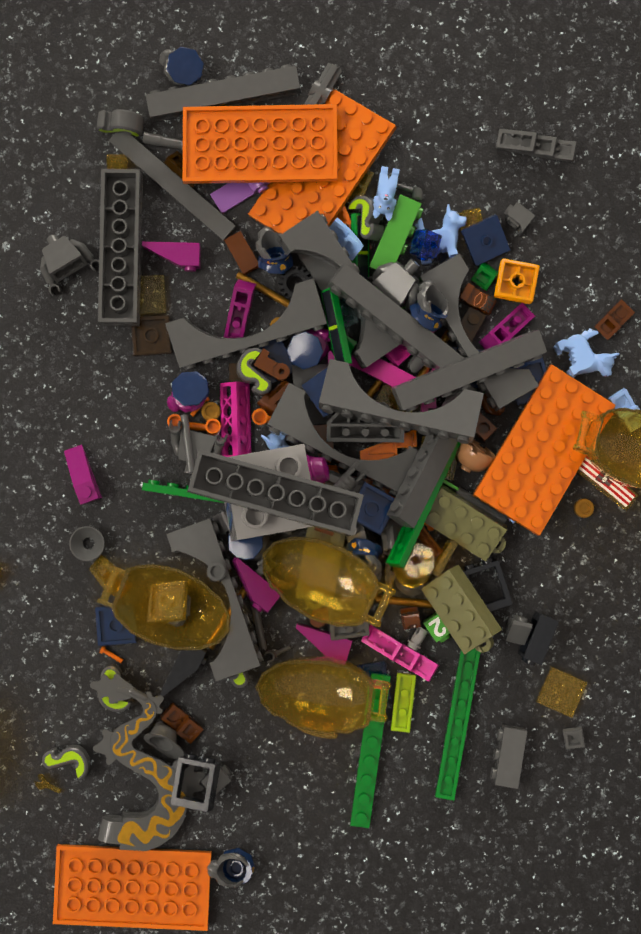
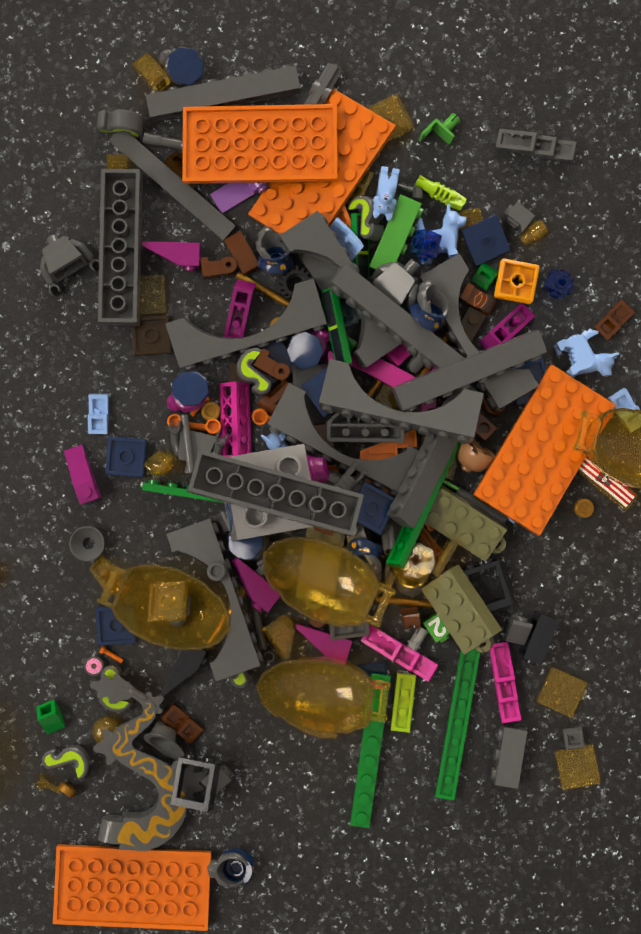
none -> green brick [36,700,65,735]
none -> pearl gold tile [58,781,77,798]
none -> tile [84,656,104,676]
none -> light blue slope [88,394,109,434]
none -> clear yellow hair [92,716,121,743]
none -> dark blue plate [105,436,147,477]
none -> clear yellow slope [132,53,170,91]
none -> clear yellow hair [144,450,175,476]
none -> reddish brown leg [200,256,237,279]
none -> clear yellow slope [261,615,295,661]
none -> clear yellow plate [367,93,414,141]
none -> lime hinge [415,175,467,211]
none -> bright green bracket [418,113,460,144]
none -> dark pink slope [489,642,521,724]
none -> clear yellow cone [519,219,549,246]
none -> clear blue brick [542,268,574,299]
none -> clear yellow tile [554,744,601,790]

